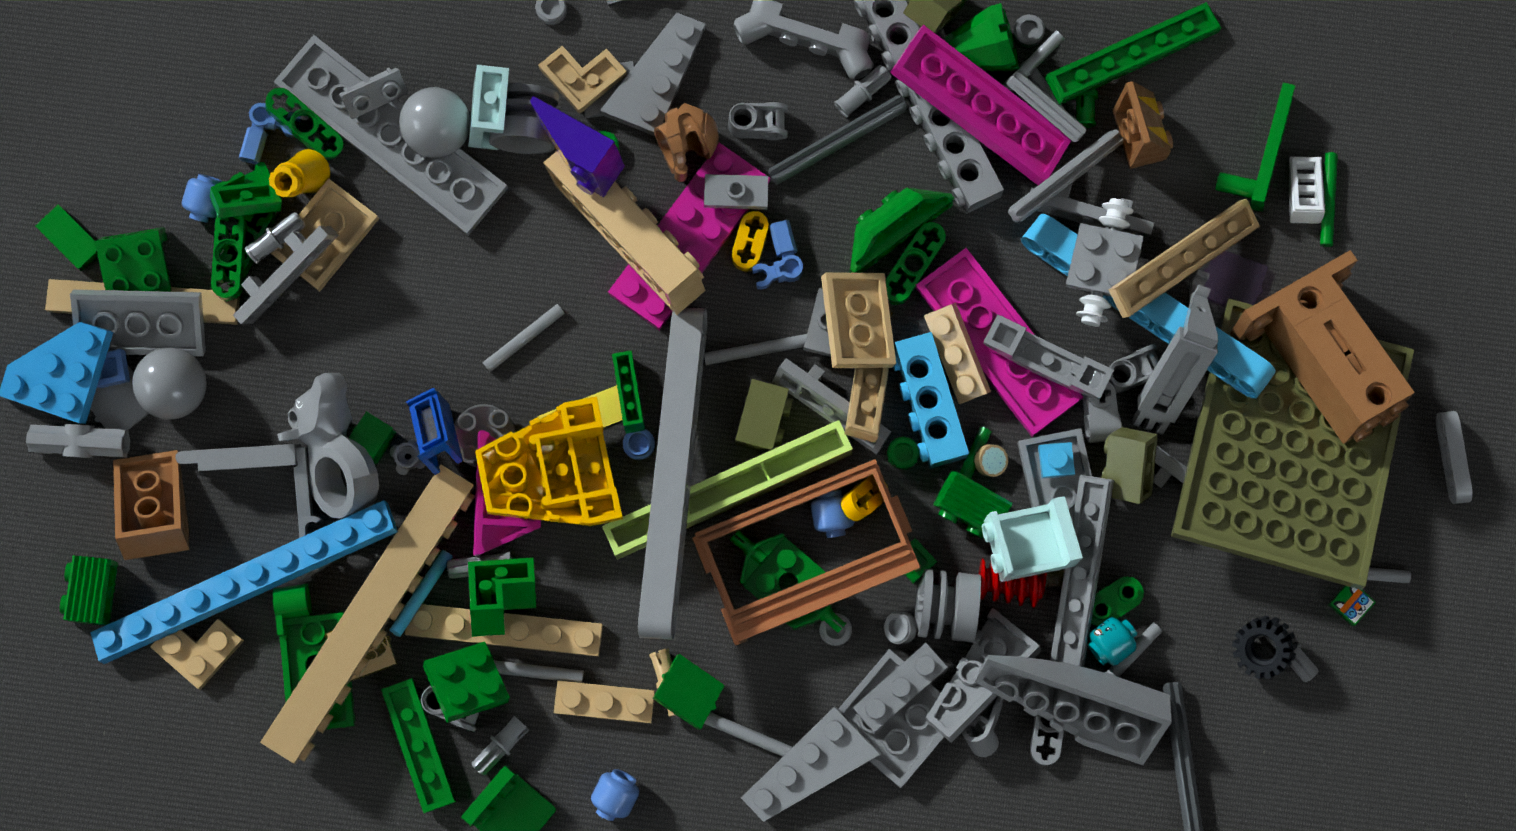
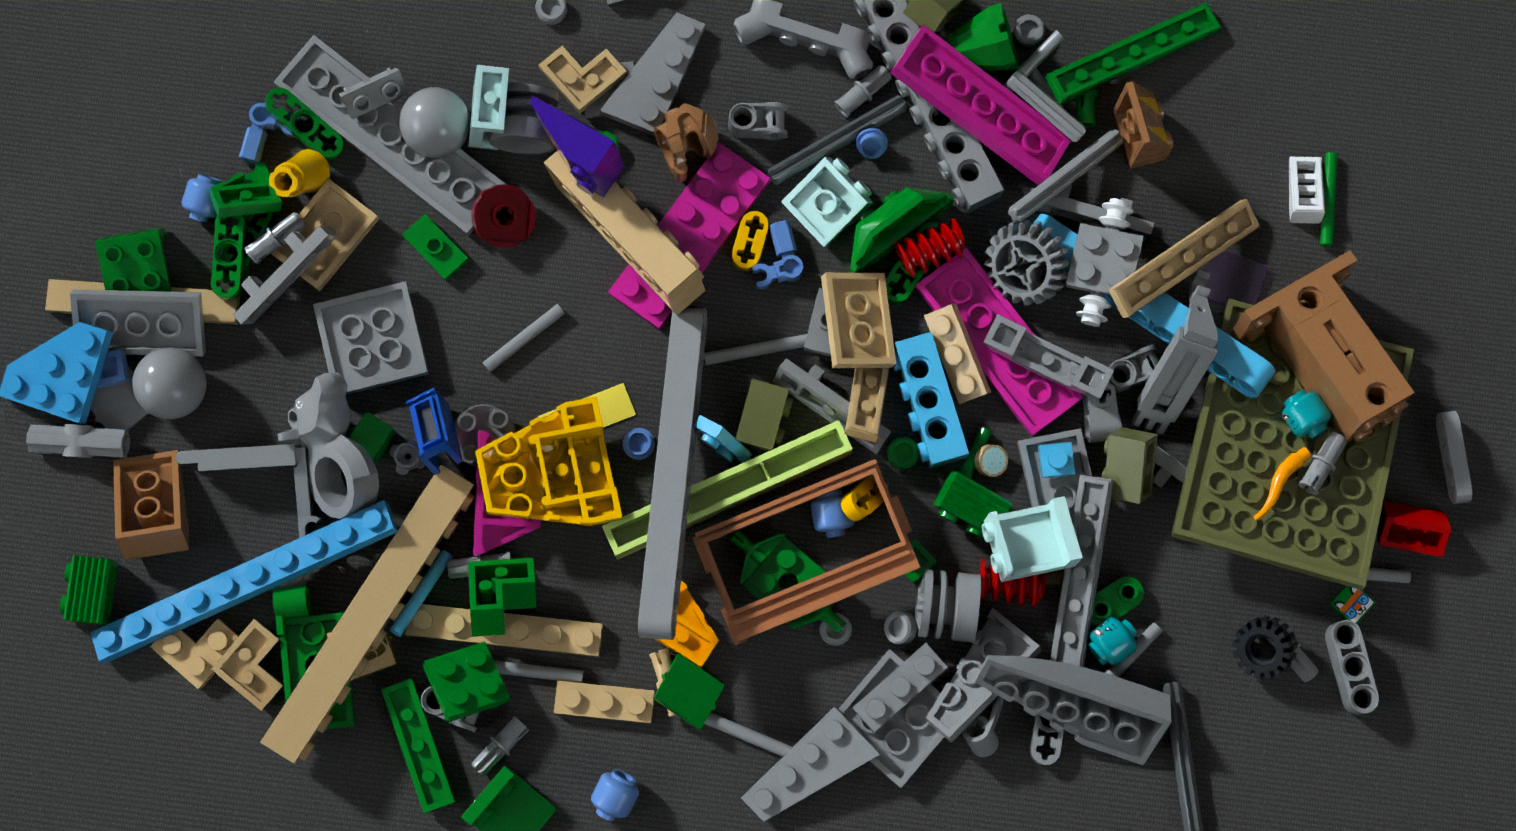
green tile [35,204,98,271] -> none
green piece [612,350,645,434] -> none
light grey plate [704,174,768,210] -> none
green piece [1215,82,1295,212] -> none
none -> tan plate [211,619,283,711]
none -> light grey plate [313,281,429,395]
none -> green plate [402,214,469,281]
none -> dark red plate [471,184,536,248]
none -> light orange wing [655,581,719,668]
none -> medium azure plate [693,415,752,463]
none -> light aqua plate [781,157,874,247]
none -> medium blue plate [856,128,888,159]
none -> red piece [894,218,965,278]
none -> light grey gear [984,219,1070,306]
none -> light orange animal [1254,447,1312,521]
none -> teal head [1282,389,1331,440]
none -> light grey axle [1299,432,1347,495]
none -> light grey beam [1325,620,1379,715]
none -> red brick [1377,500,1451,557]

